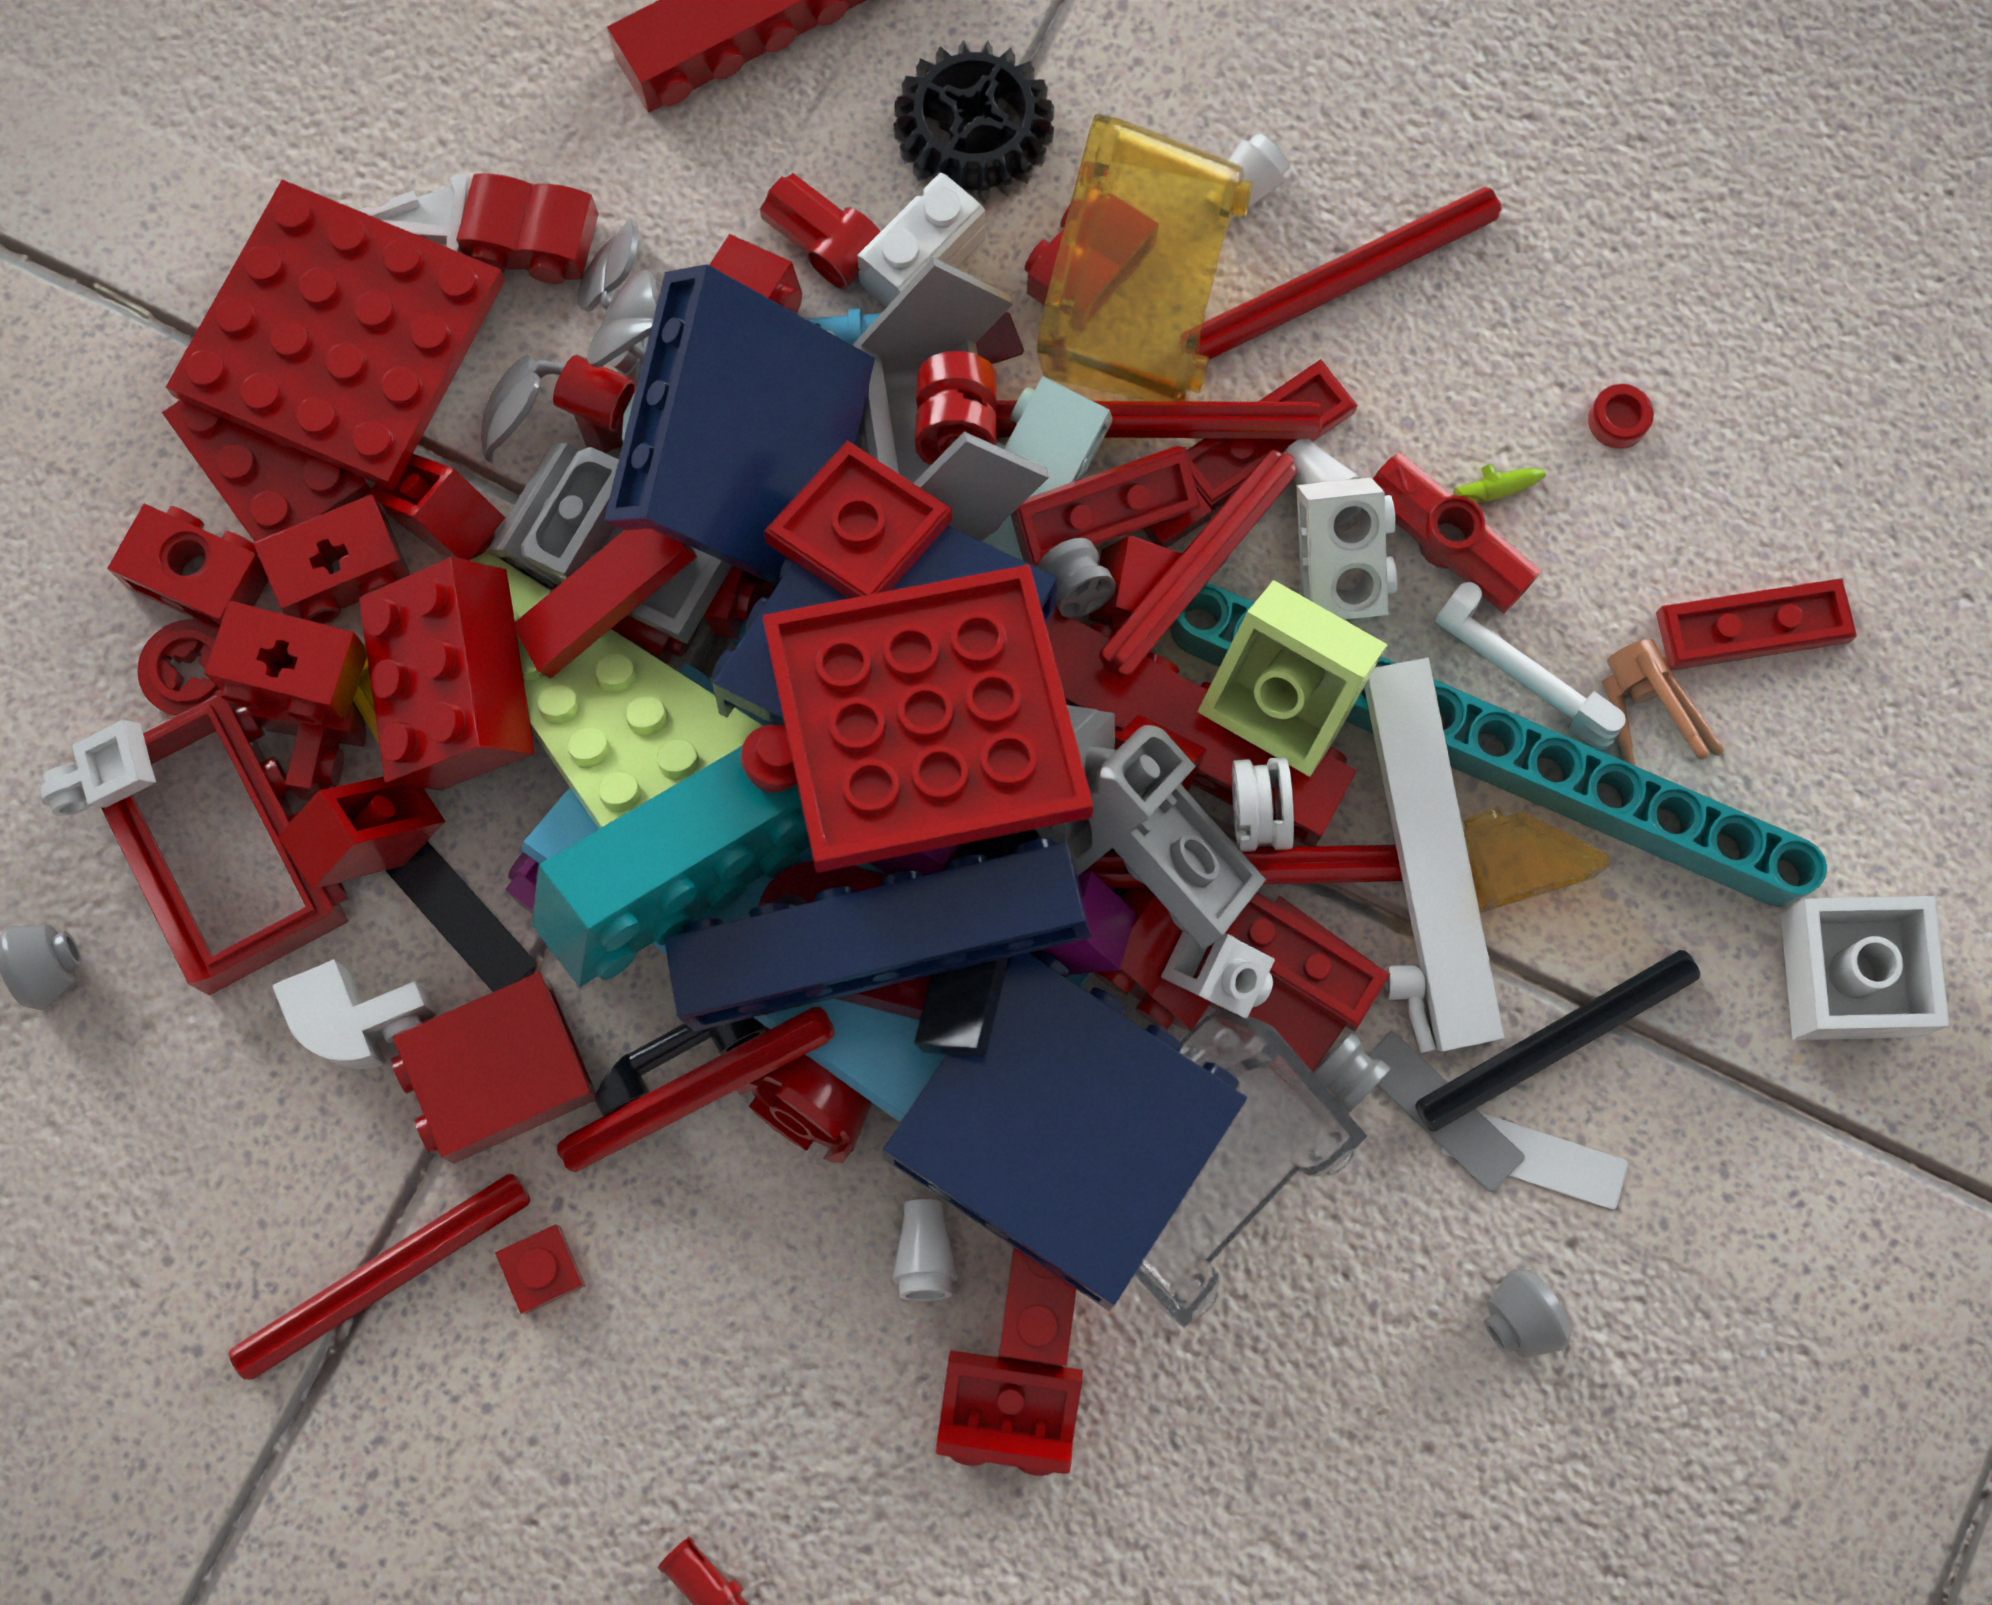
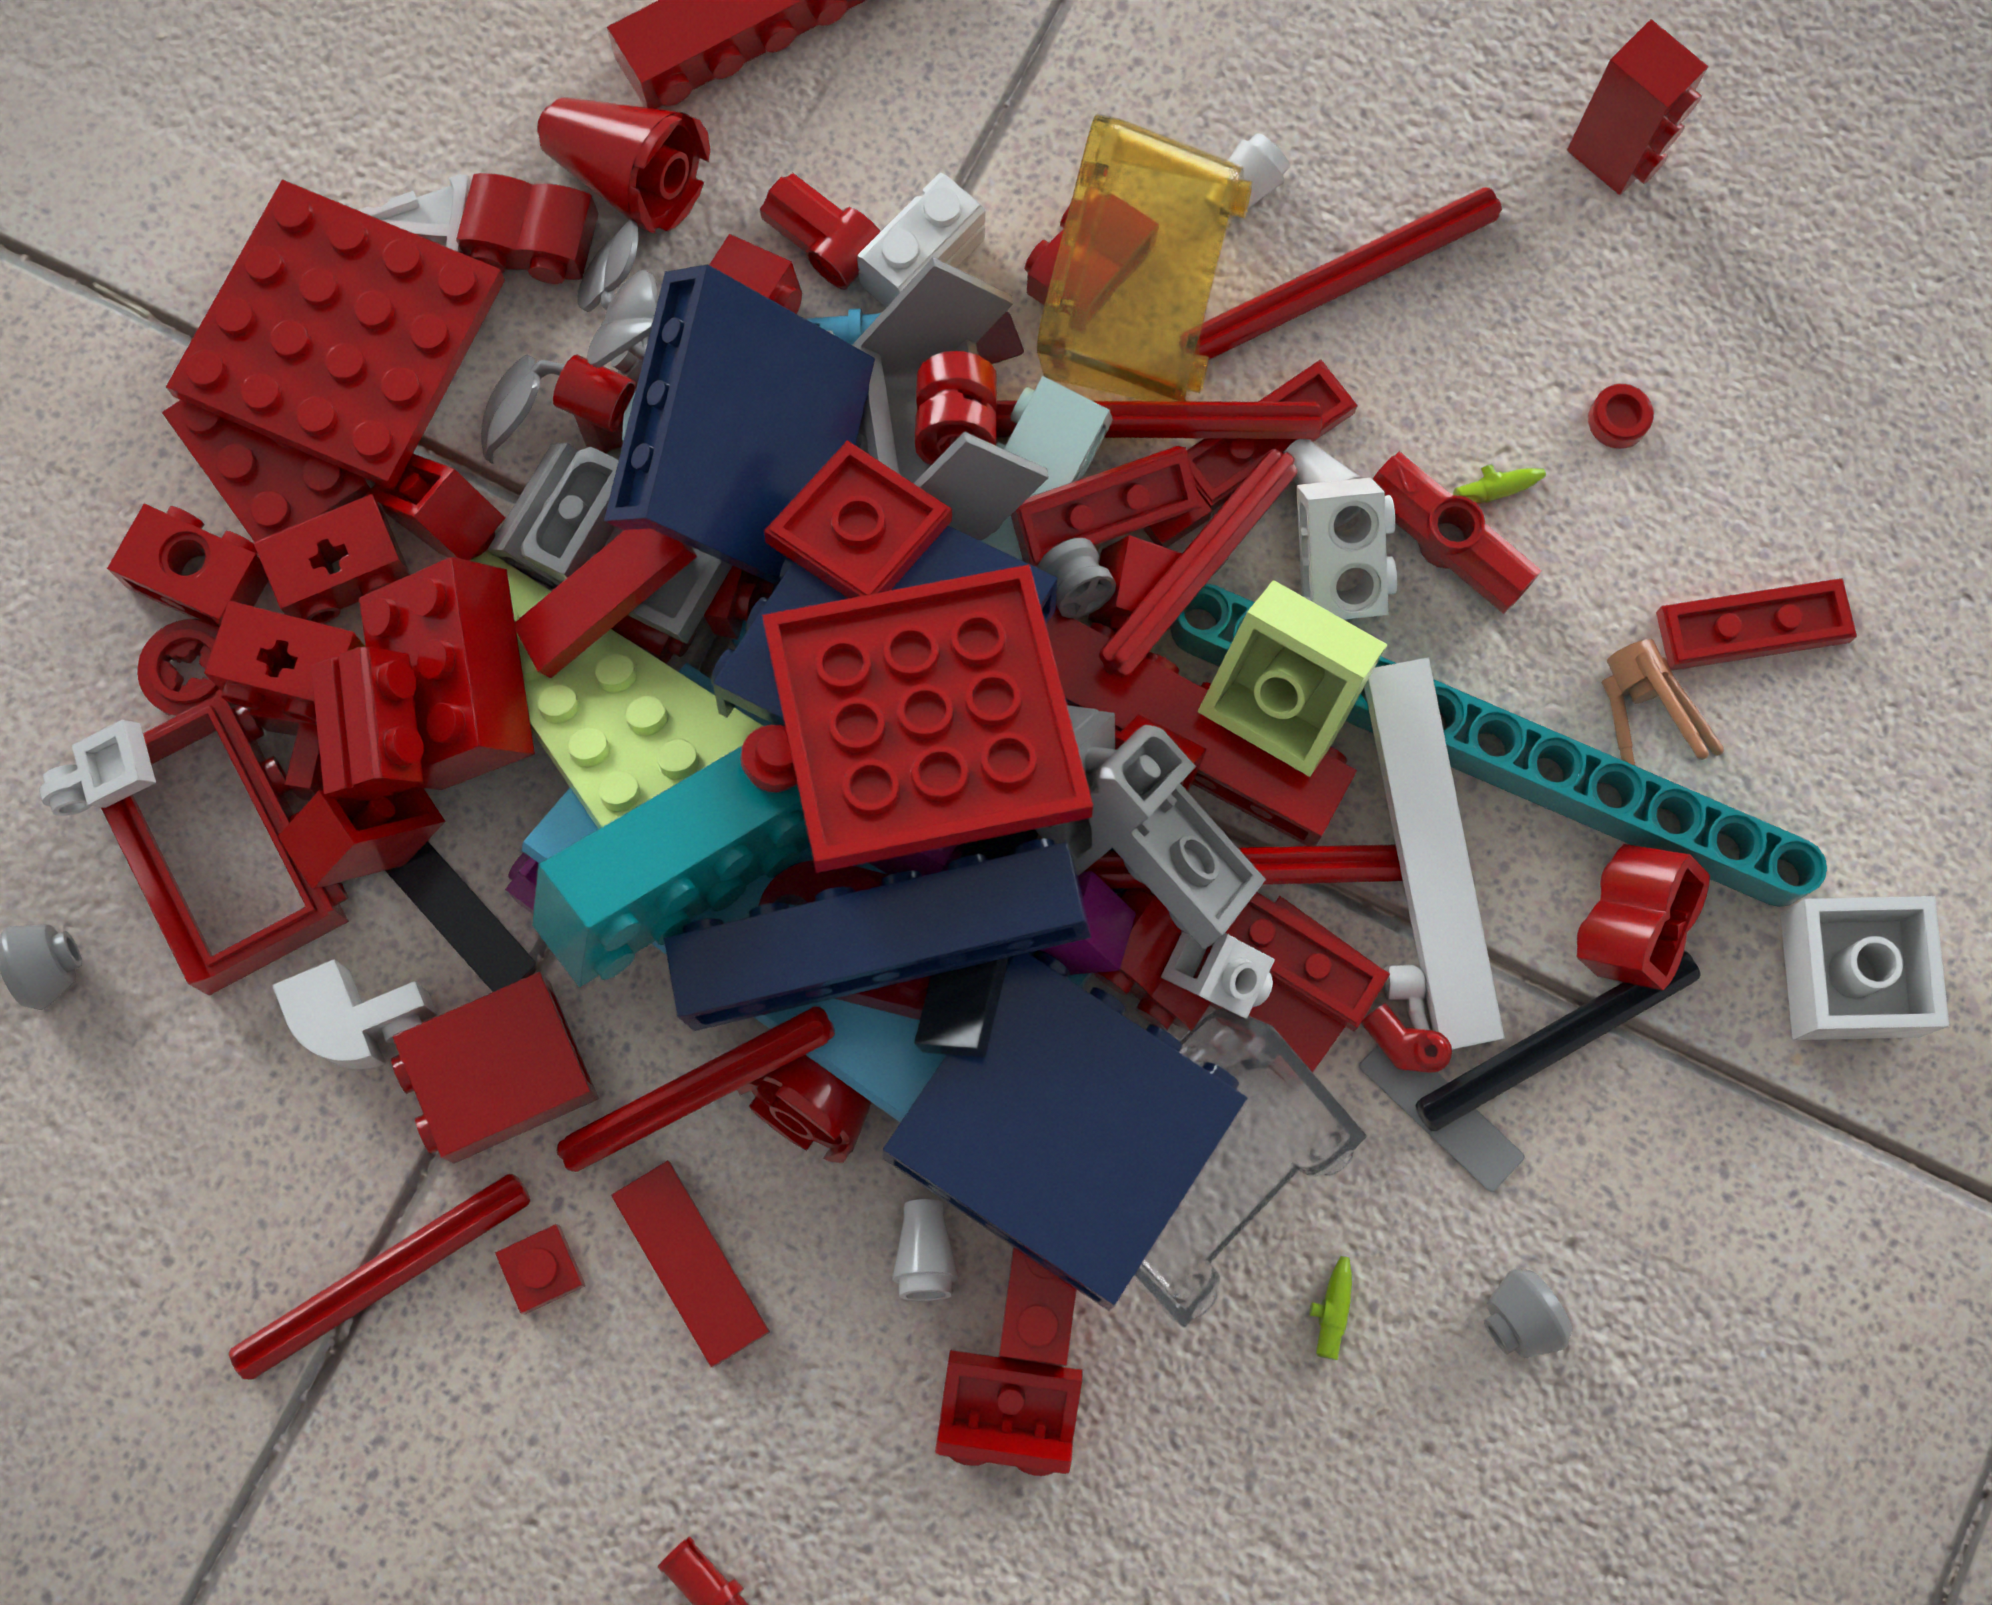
black bar [595,1017,766,1116] -> none
black gear [893,39,1054,203] -> none
white wheel [1232,757,1294,852] -> none
light grey wheel [1308,1032,1391,1115] -> none
white hinge [1434,582,1626,750] -> none
white sticker [1441,1112,1628,1209] -> none
clear yellow slope [1463,809,1610,913] -> none
none -> red brick [311,647,424,801]
none -> red cone [537,97,711,233]
none -> red tile [611,1160,770,1368]
none -> lime helmet [1309,1256,1352,1360]
none -> red arm [1361,1002,1452,1073]
none -> red brick [1566,19,1709,196]
none -> red brick [1576,844,1710,990]

